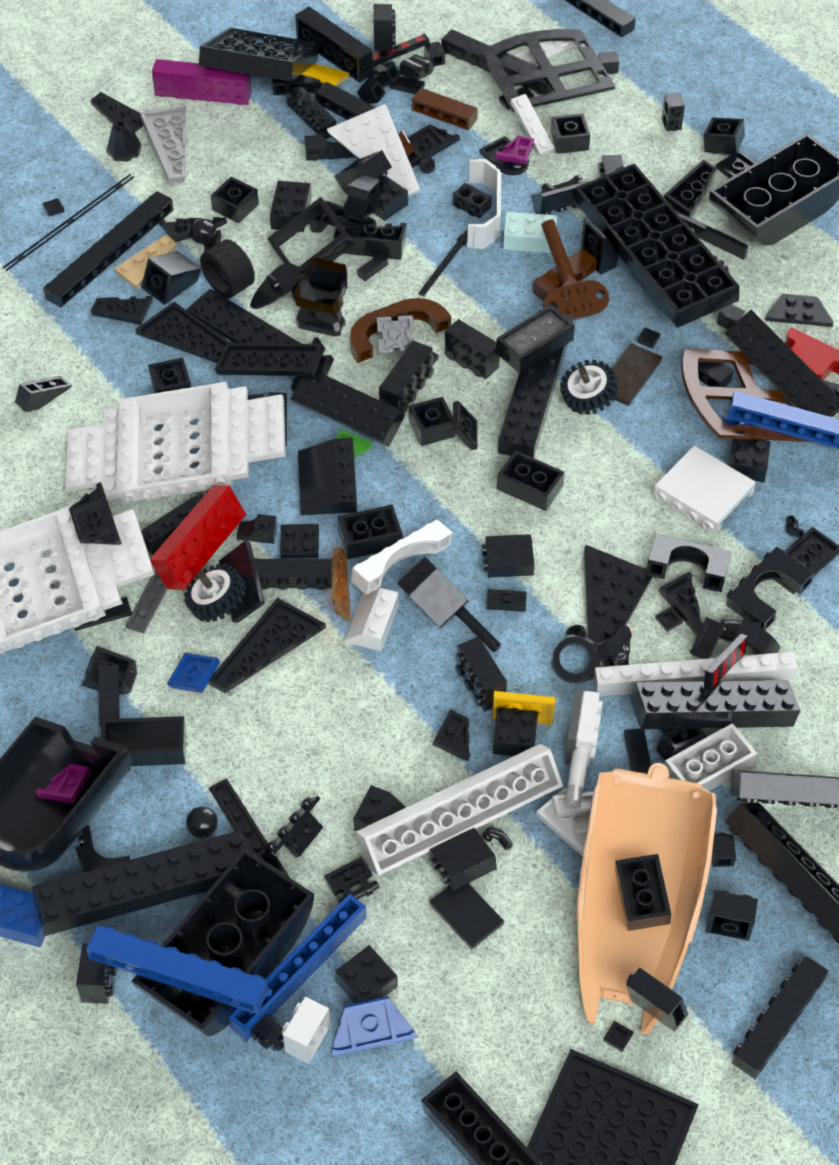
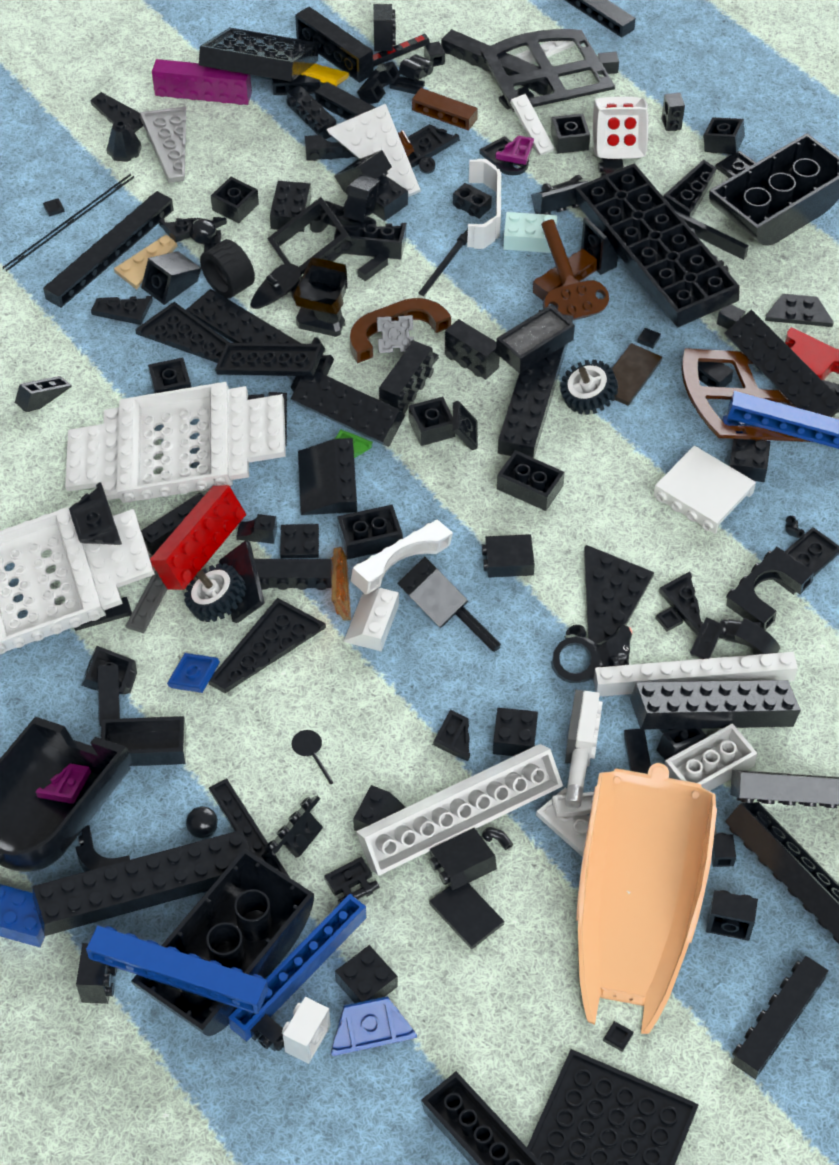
black brick [455,636,507,712] -> none
black plate [487,589,527,612] -> none
yellow tile [493,691,556,725] -> none
black brick [615,854,671,931] -> none
black brick [626,967,688,1032] -> none
arch [645,534,732,593] -> none
tile [704,634,748,690] -> none
none -> black piece [291,730,333,784]
none -> white piece [593,97,648,159]

